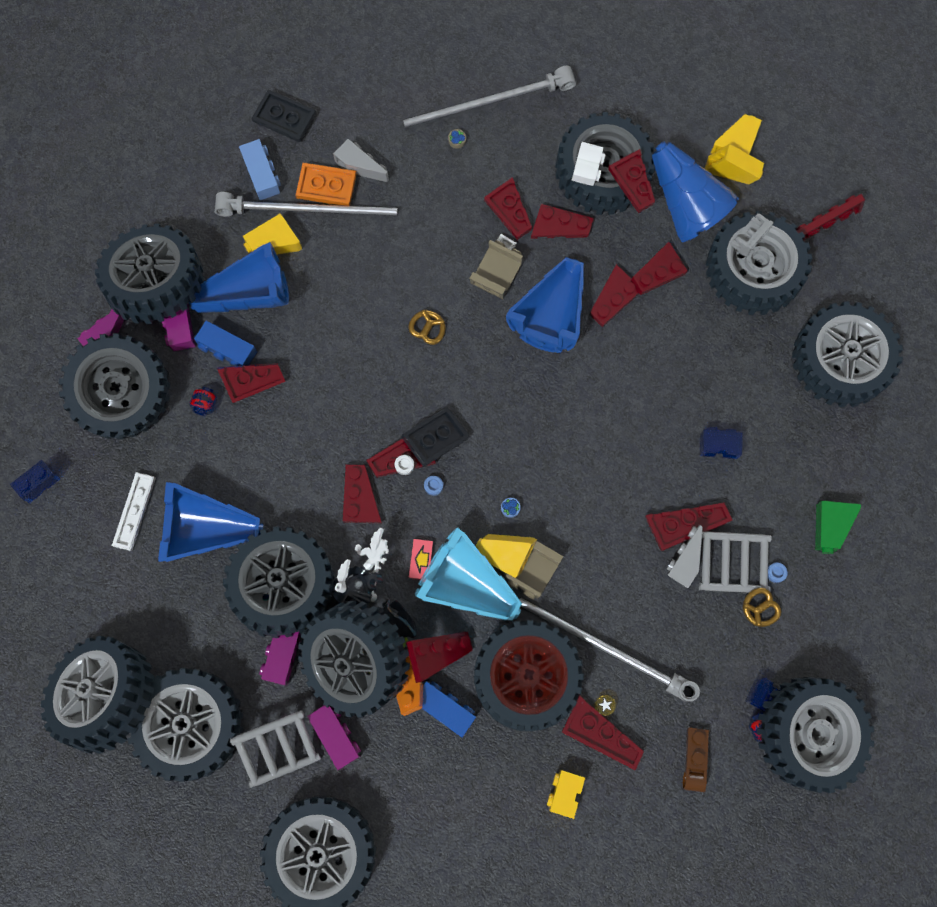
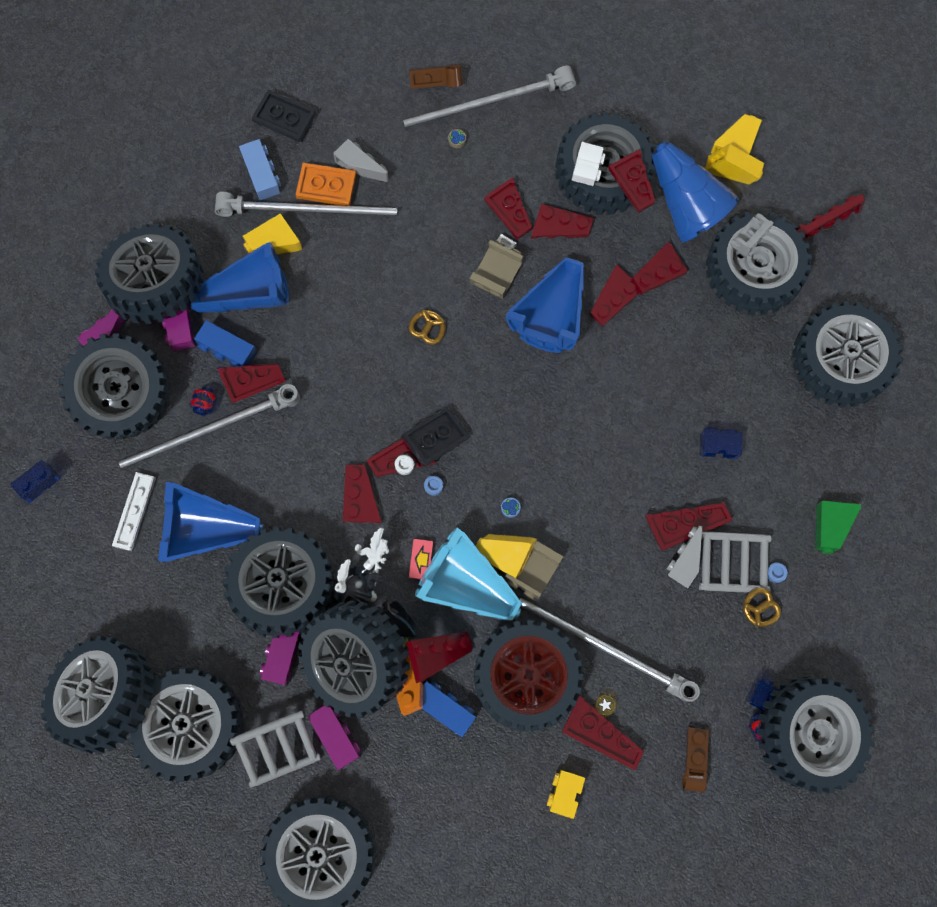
none -> flat silver piece [119,384,300,468]
none -> reddish brown plate [409,65,463,89]

